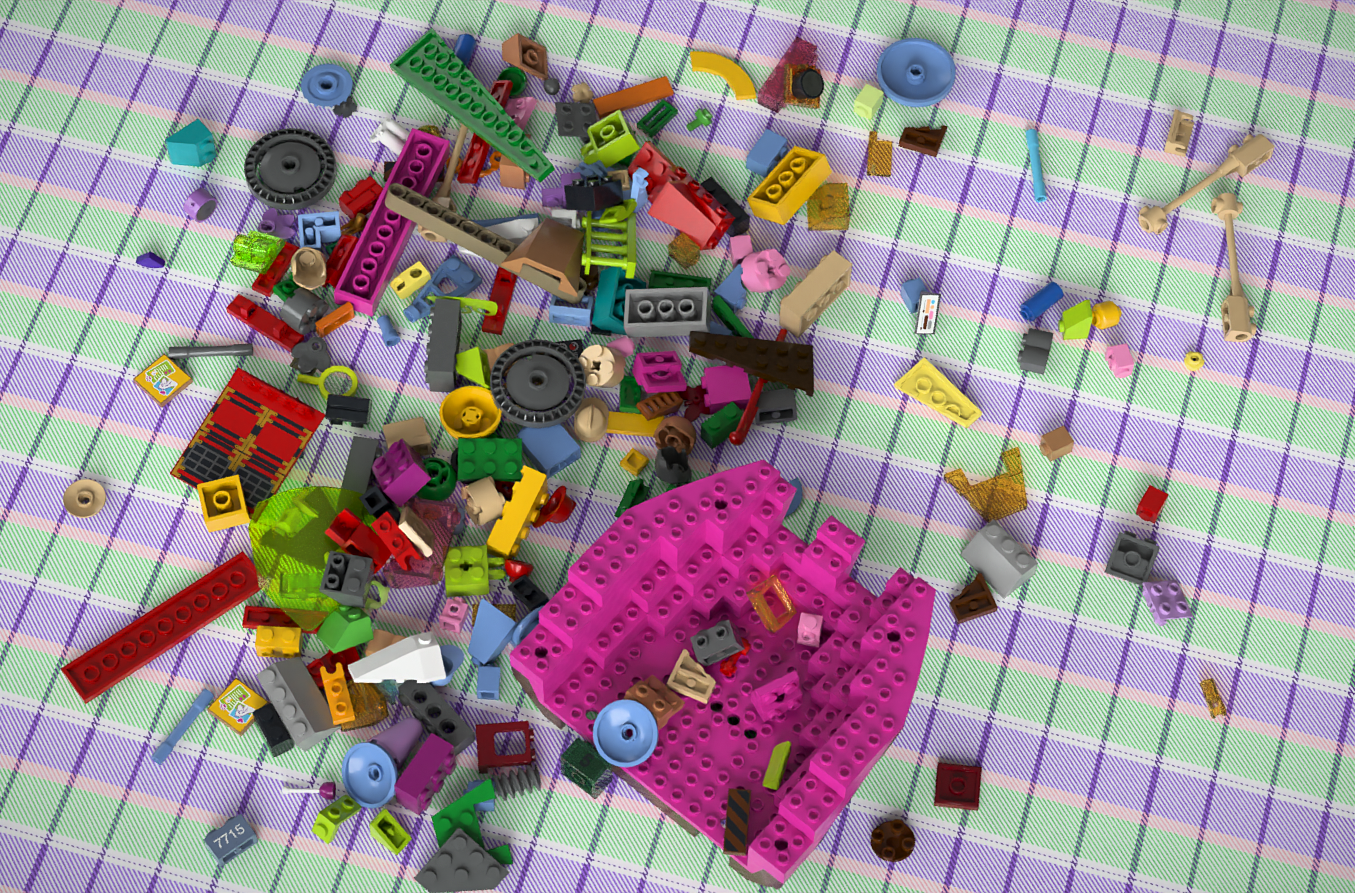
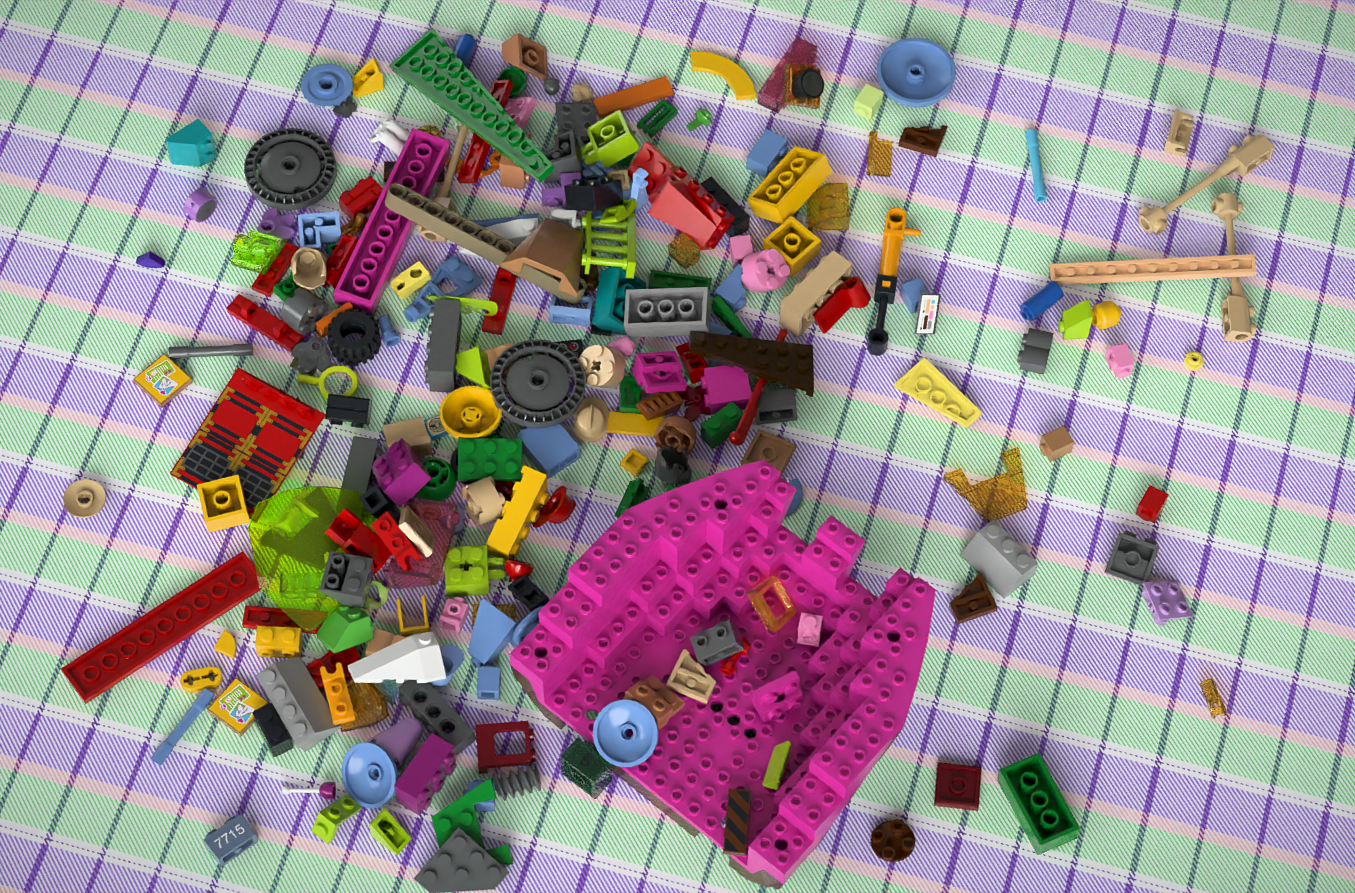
none -> yellow beam [180,666,223,693]
none -> yellow tile [214,630,236,659]
none -> black tyre [327,309,381,366]
none -> yellow slope [352,57,384,98]
none -> yellow piece [396,595,430,637]
none -> tile [424,415,449,441]
none -> dark grey brick [542,130,583,184]
none -> red slope [675,342,709,384]
none -> medium nougat tile [741,429,797,477]
none -> yellow brick [763,216,821,277]
none -> red door [812,276,871,334]
none -> piece [867,207,921,356]
none -> green brick [997,753,1080,855]
none -> light nougat plate [1049,254,1257,285]

